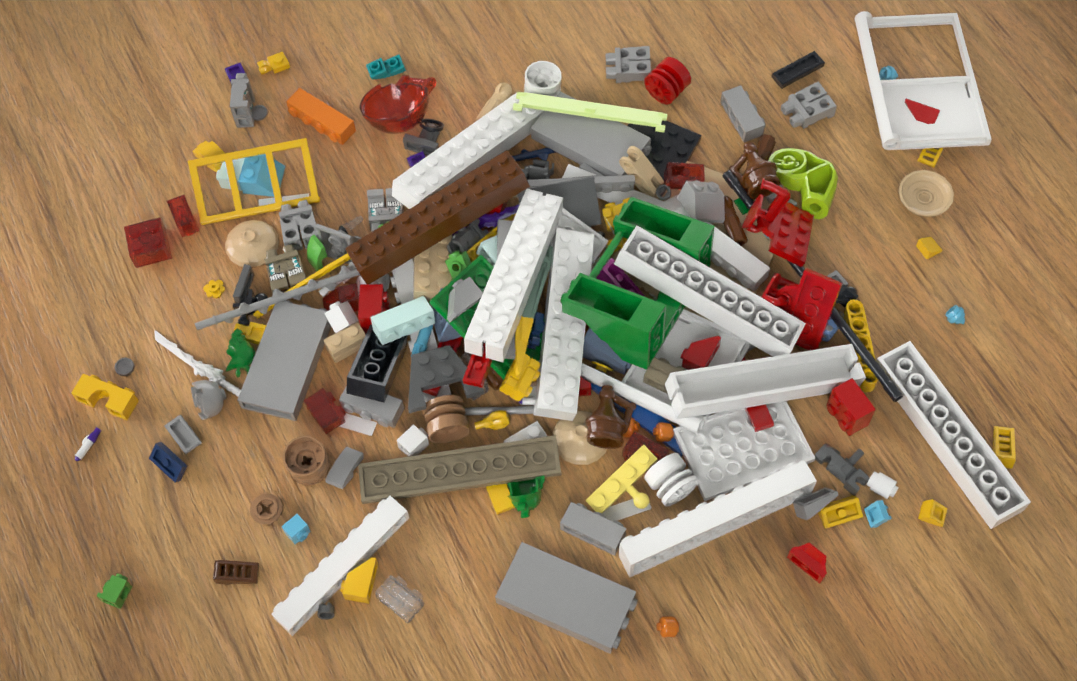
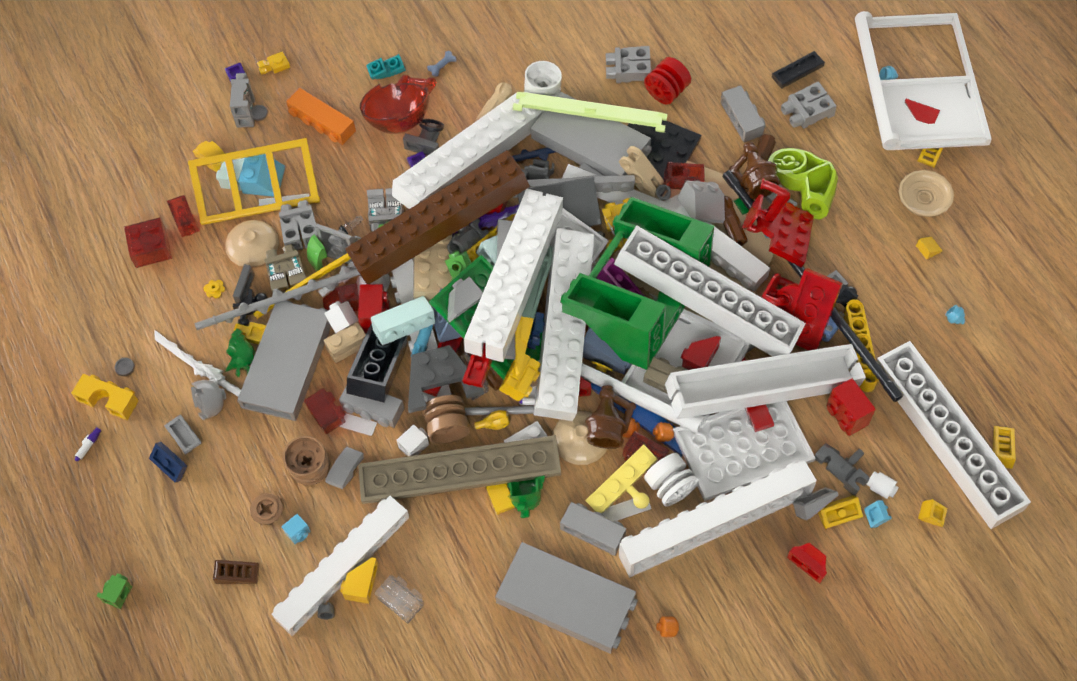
none -> sand blue piece [427,51,457,77]

